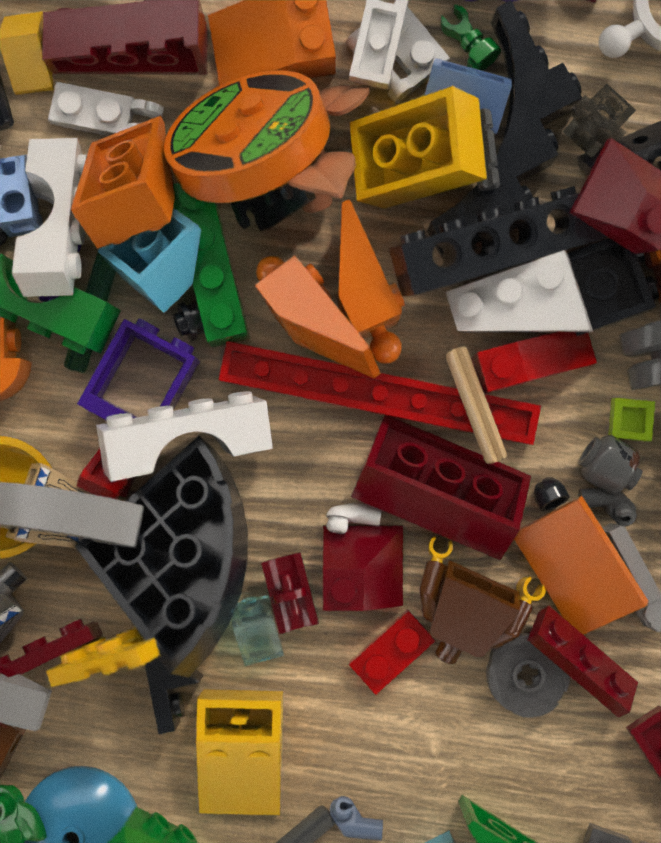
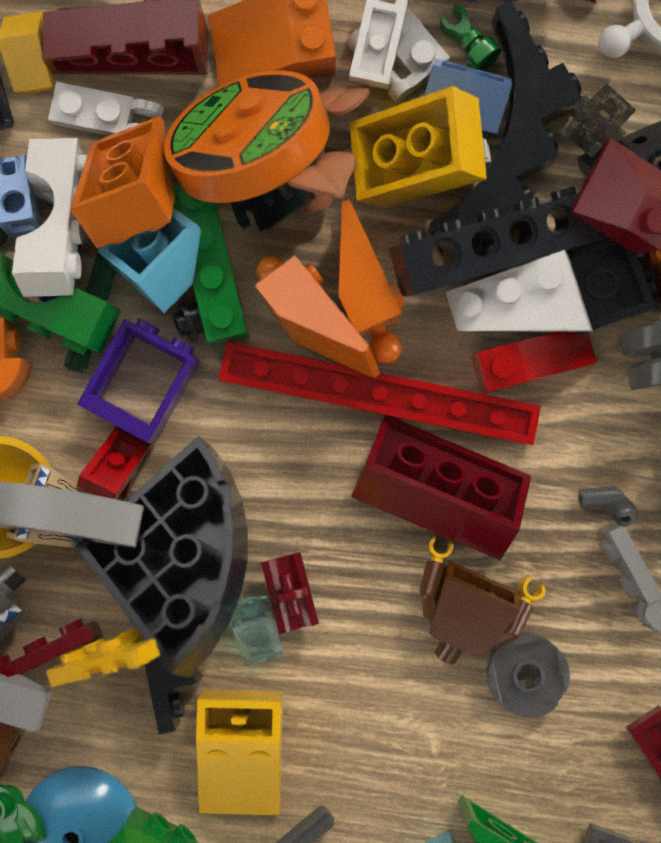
white arch [96,391,273,481] -> none
dark red slope [323,525,403,611] -> none
white arm [326,502,381,534] -> none
sand blue arm [330,796,383,841] -> none
red plate [349,609,435,695] -> none
tan axle [446,347,507,464] -> none
dark grey axle [477,108,500,191] -> none
orange tile [514,496,648,635] -> none
dark red plate [527,606,638,718] -> none
black hinge [534,477,570,511] -> none
dark grey head [578,435,643,495] -> none
lime plate [608,397,655,442] -> none

